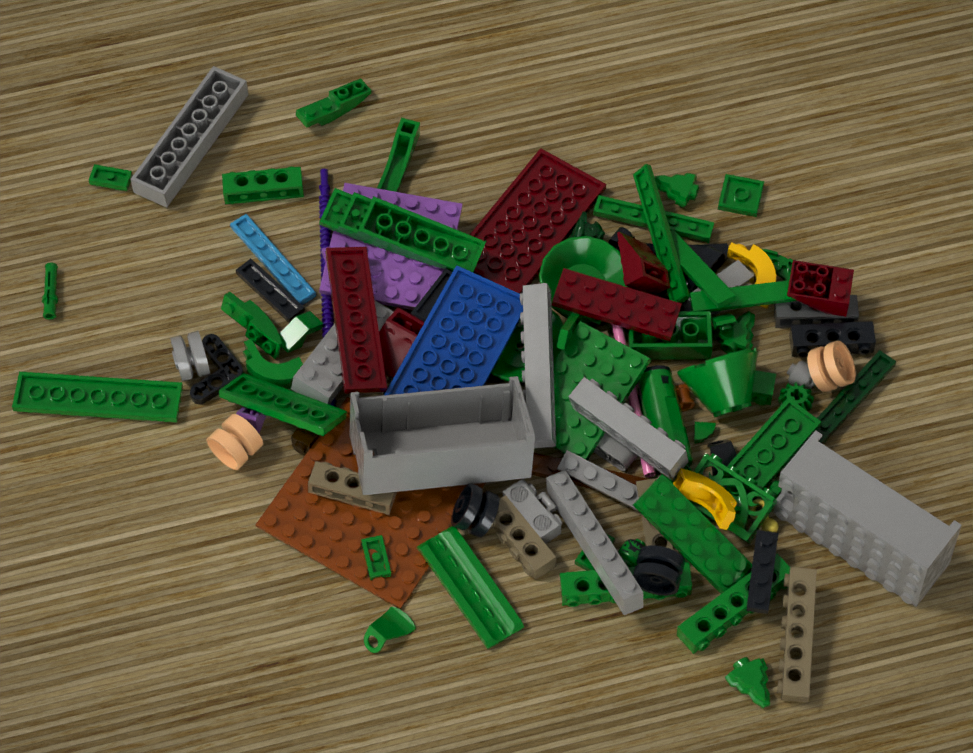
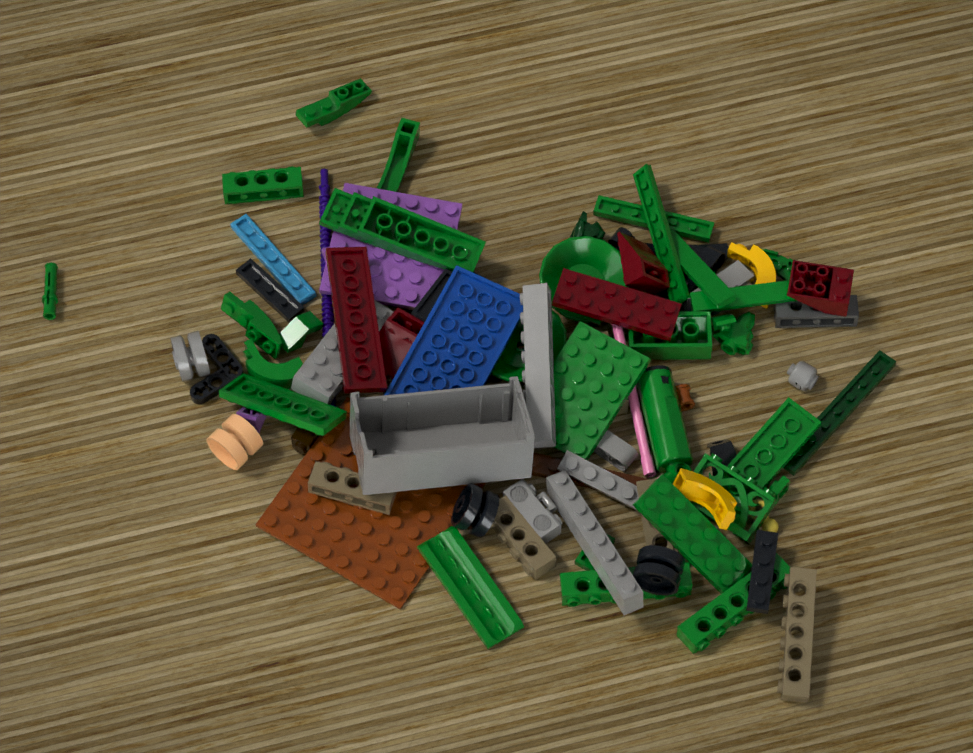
green plate [12,371,183,422] -> none
green plate [89,164,133,191] -> none
light grey brick [130,66,249,208] -> none
green plate [361,535,391,581] -> none
green piece [364,607,416,653] -> none
dark red plate [470,148,606,294] -> none
green tile [557,312,581,350] -> none
light grey brick [568,377,689,481] -> none
green head [618,539,646,567] -> none
green rock [654,173,699,208] -> none
green cone [677,347,758,418] -> none
green tile [694,422,716,443] -> none
green tile [717,174,765,217] -> none
green rock [725,657,770,708] -> none
green brick [752,370,776,405] -> none
light grey piece [774,430,962,607] -> none
green gear [778,382,814,411] -> none
black brick [789,321,876,358] -> none
light nougat wheel [807,341,856,393] -> none

